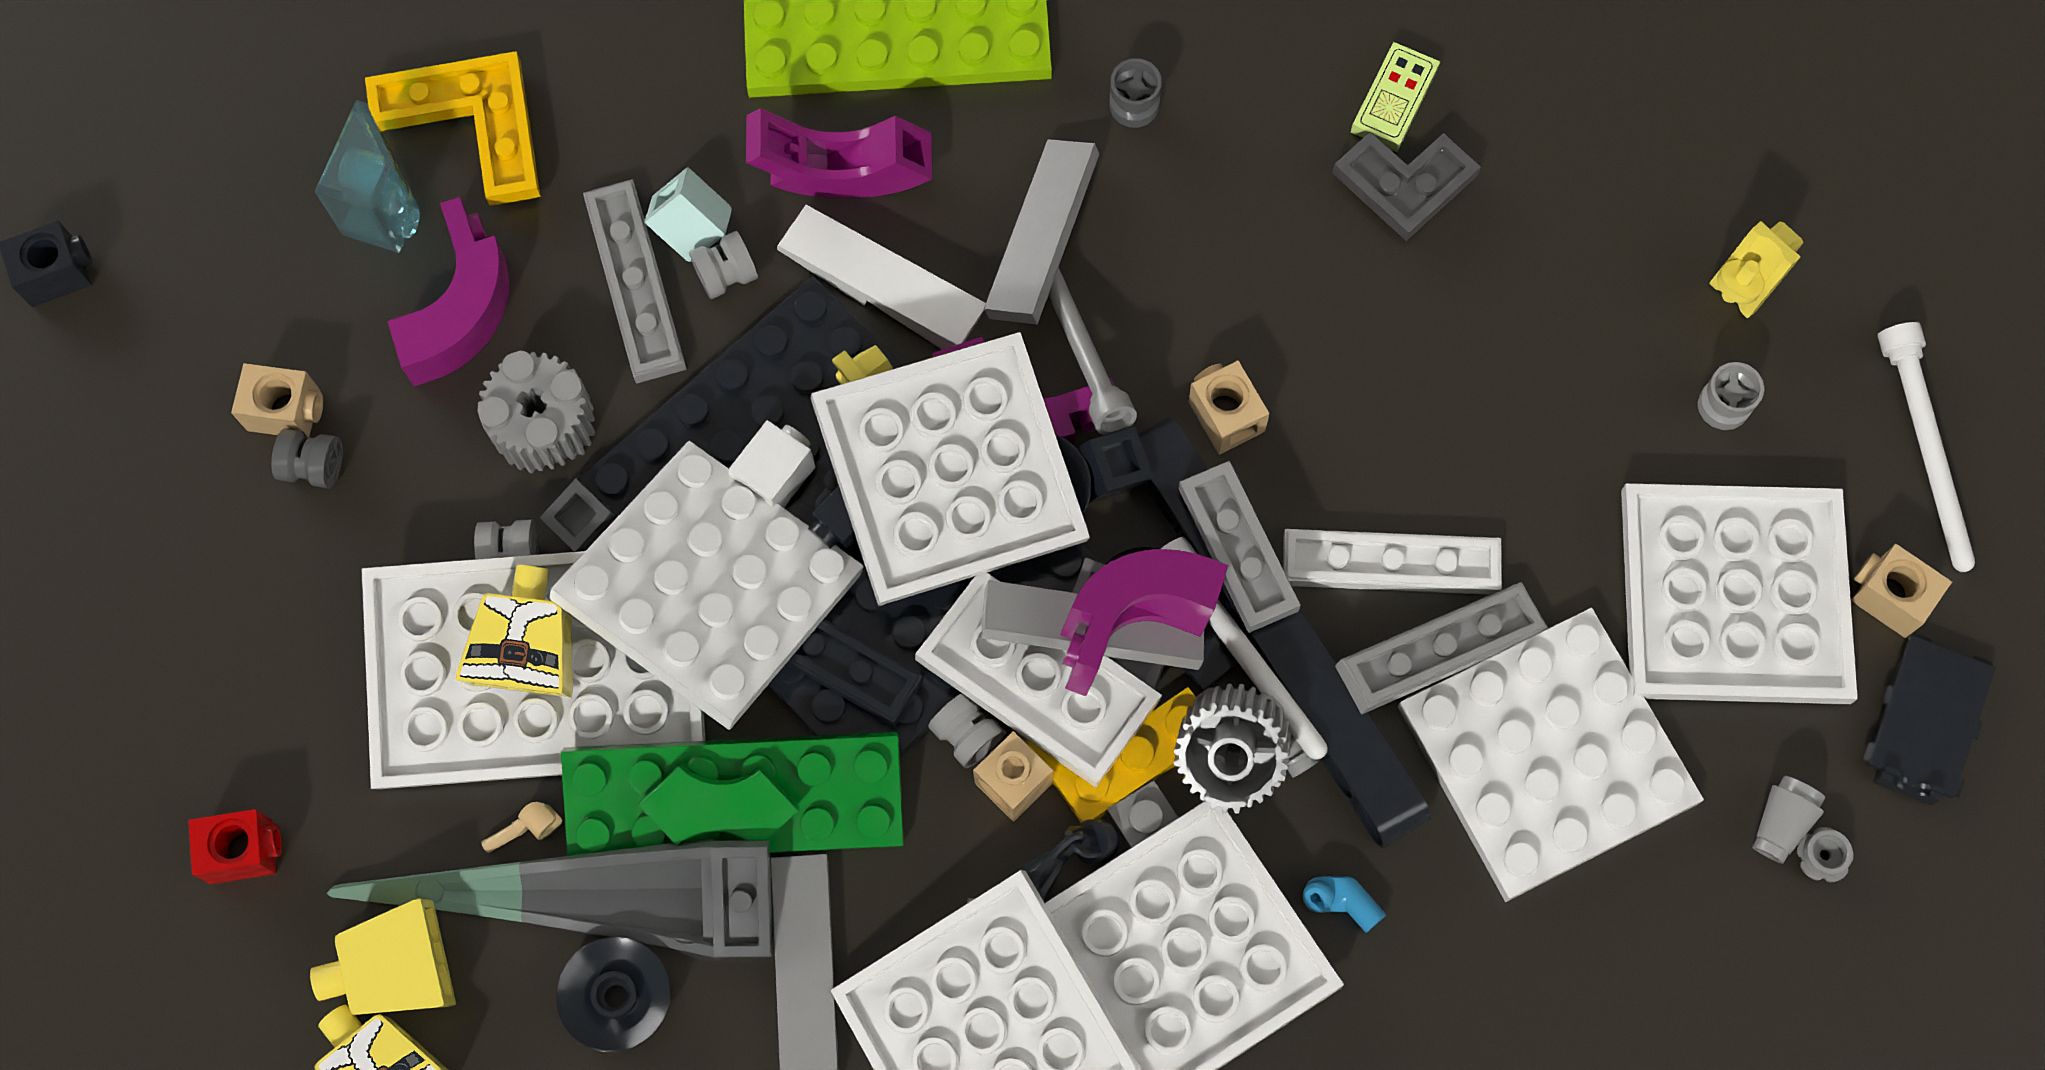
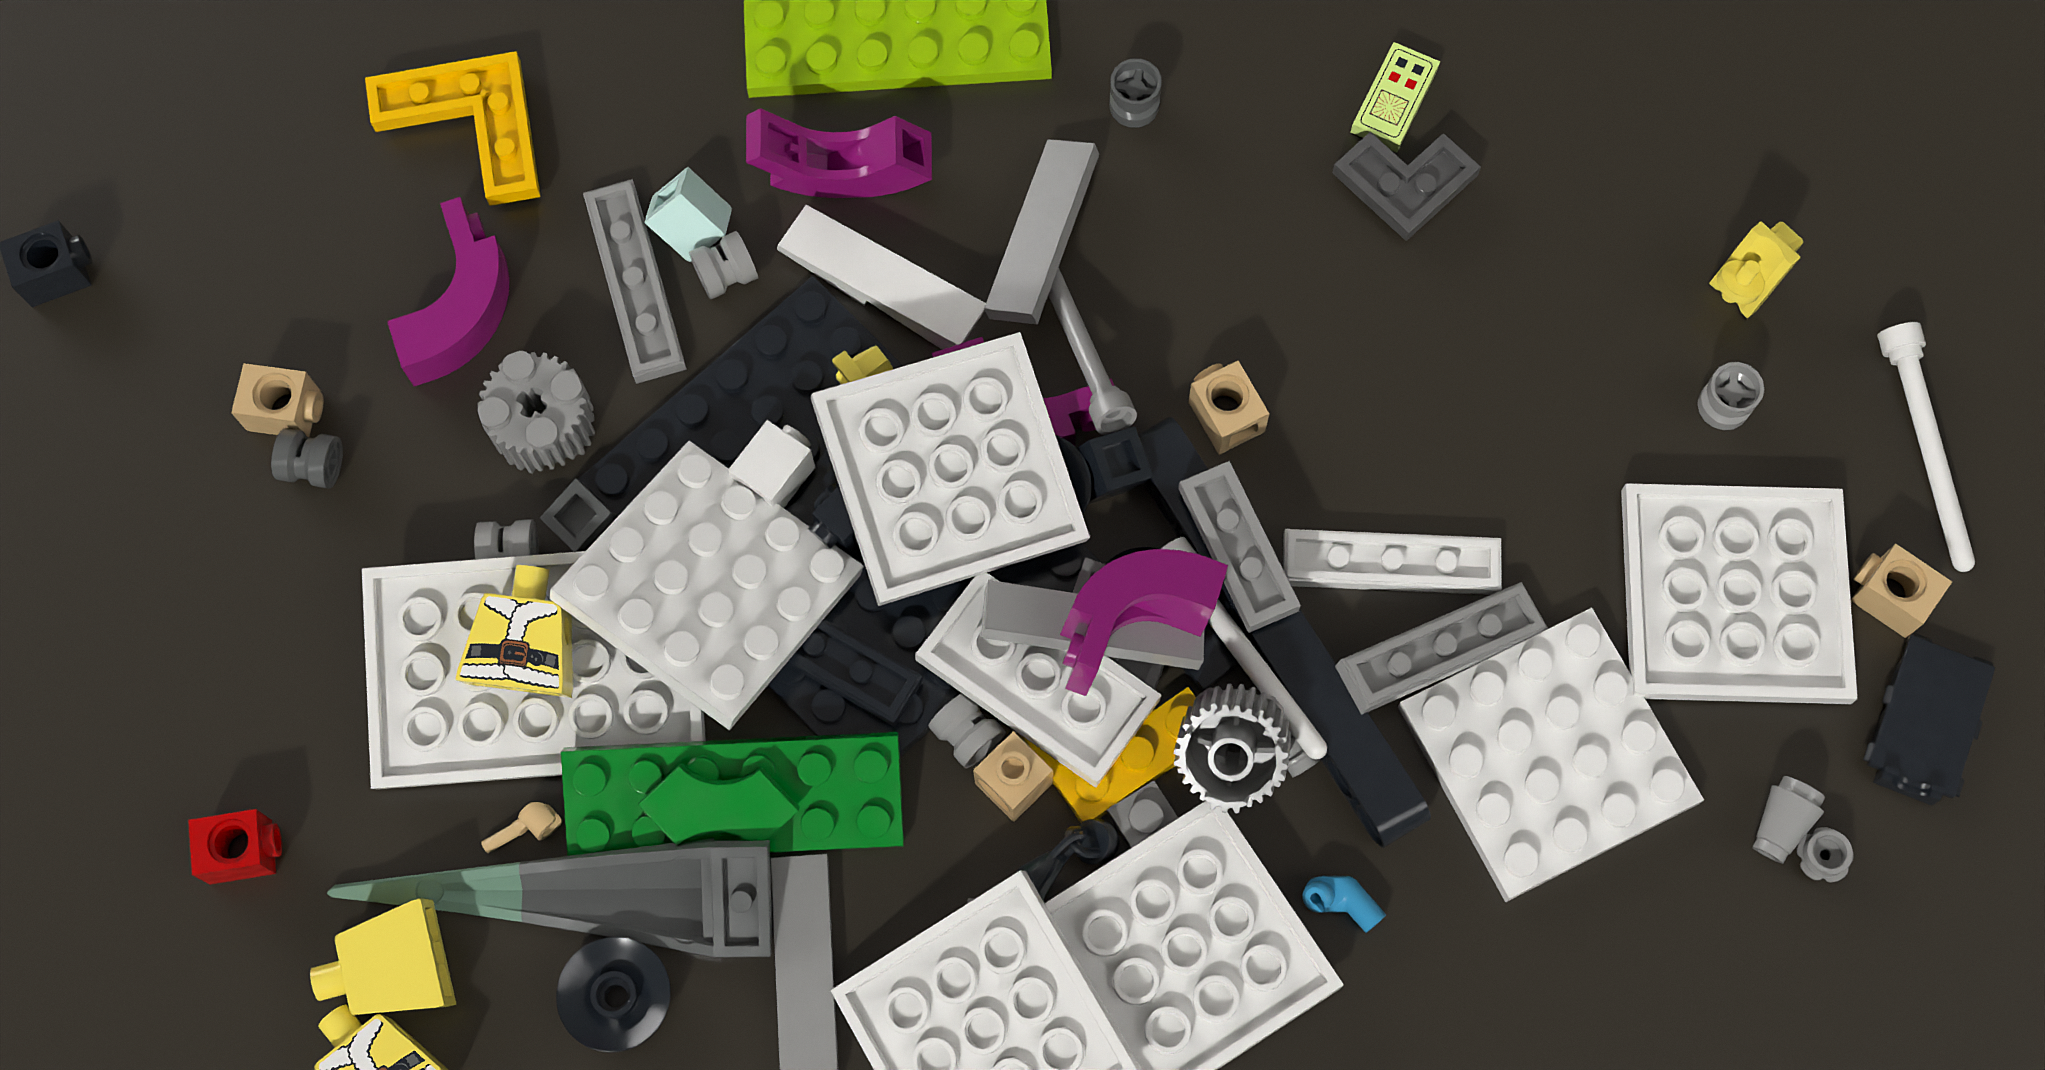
clear light blue slope [315,100,420,253] -> none

